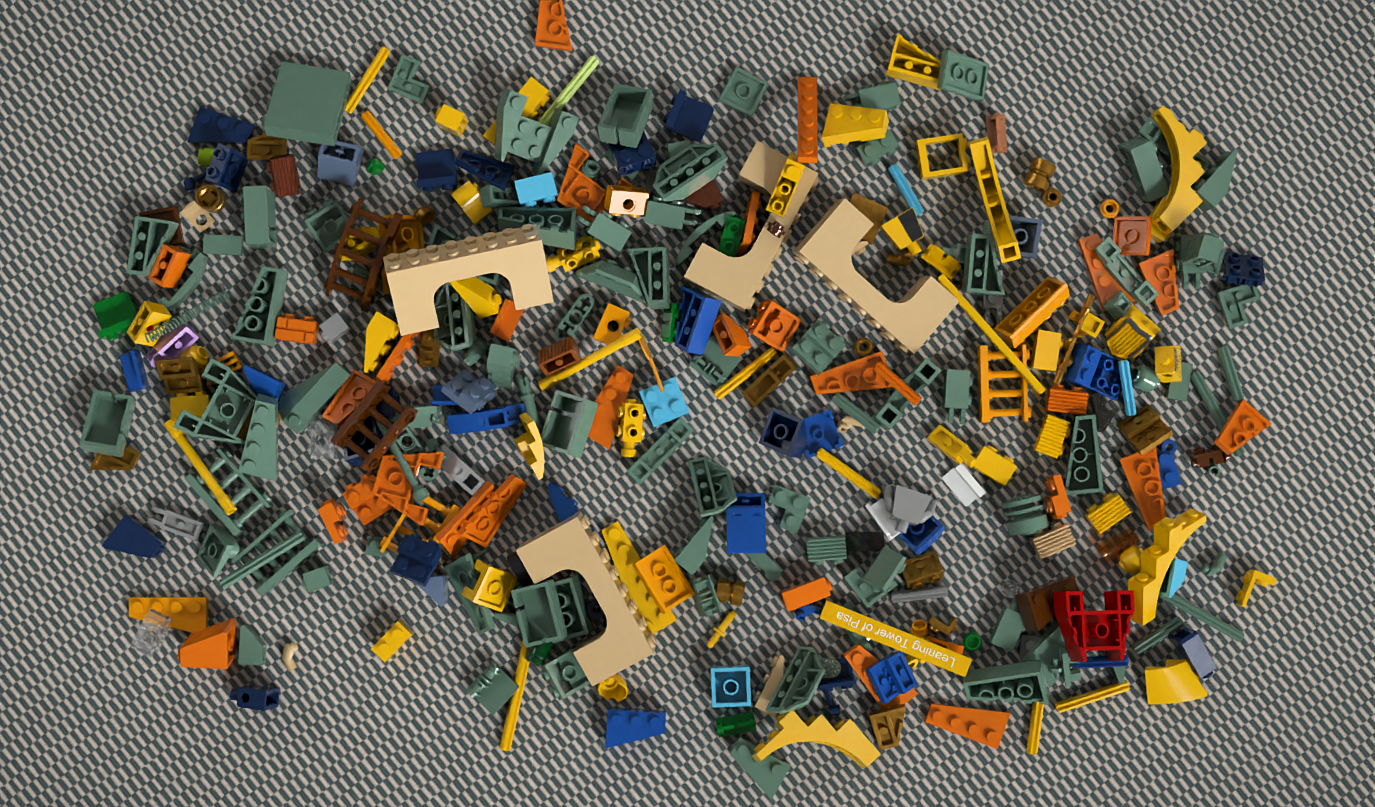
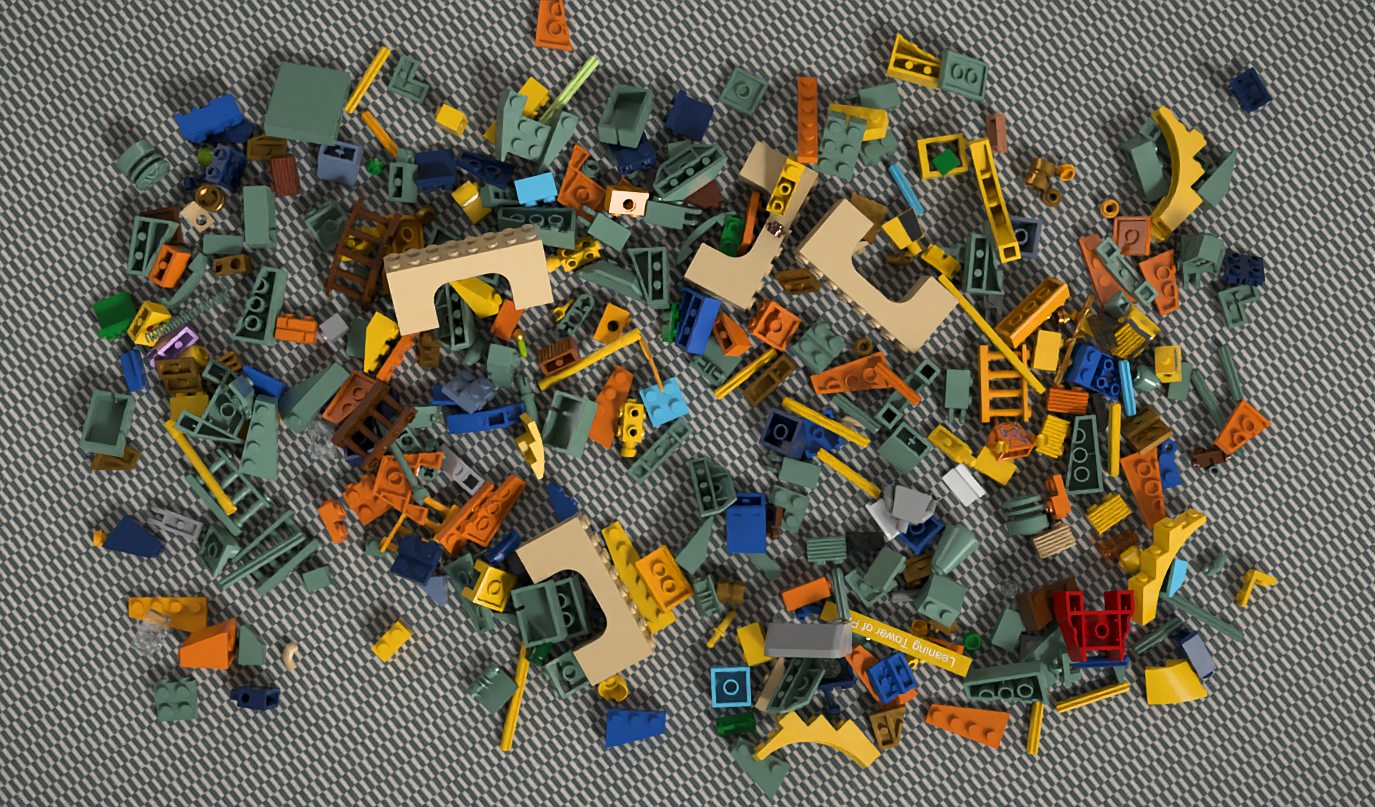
none -> light orange plate [93,529,106,548]
none -> sand green wheel [116,139,170,191]
none -> sand green plate [154,677,199,722]
none -> blue wedge [174,93,246,143]
none -> pearl gold leg [212,254,252,277]
none -> sand green wedge [222,375,254,421]
none -> sand green tile [345,318,370,359]
none -> sand green hinge [388,148,418,203]
none -> blue tile [486,529,523,567]
none -> piece [512,329,528,358]
none -> yellow hand [551,299,575,322]
none -> yellow brick [736,622,774,667]
none -> sand green hinge [764,454,822,489]
none -> light grey windscreen [764,618,852,658]
none -> reddish brown plate [765,504,783,539]
none -> pearl gold plate [775,267,822,296]
none -> yellow axle [782,397,870,448]
none -> sand green piece [813,110,867,180]
none -> sand green axle [831,568,850,622]
none -> sand green slope [876,421,933,476]
none -> sand green slope [913,572,967,628]
none -> sand green cone [930,521,980,576]
none -> green slope [932,148,960,176]
none -> orange torso [986,416,1049,462]
none -> pearl gold plate [1054,308,1070,327]
none -> light orange plate [1056,163,1075,181]
none -> clear smoke slope [1086,312,1121,353]
none -> yellow axle [1107,402,1121,477]
none -> dark blue bracket [1228,67,1273,113]

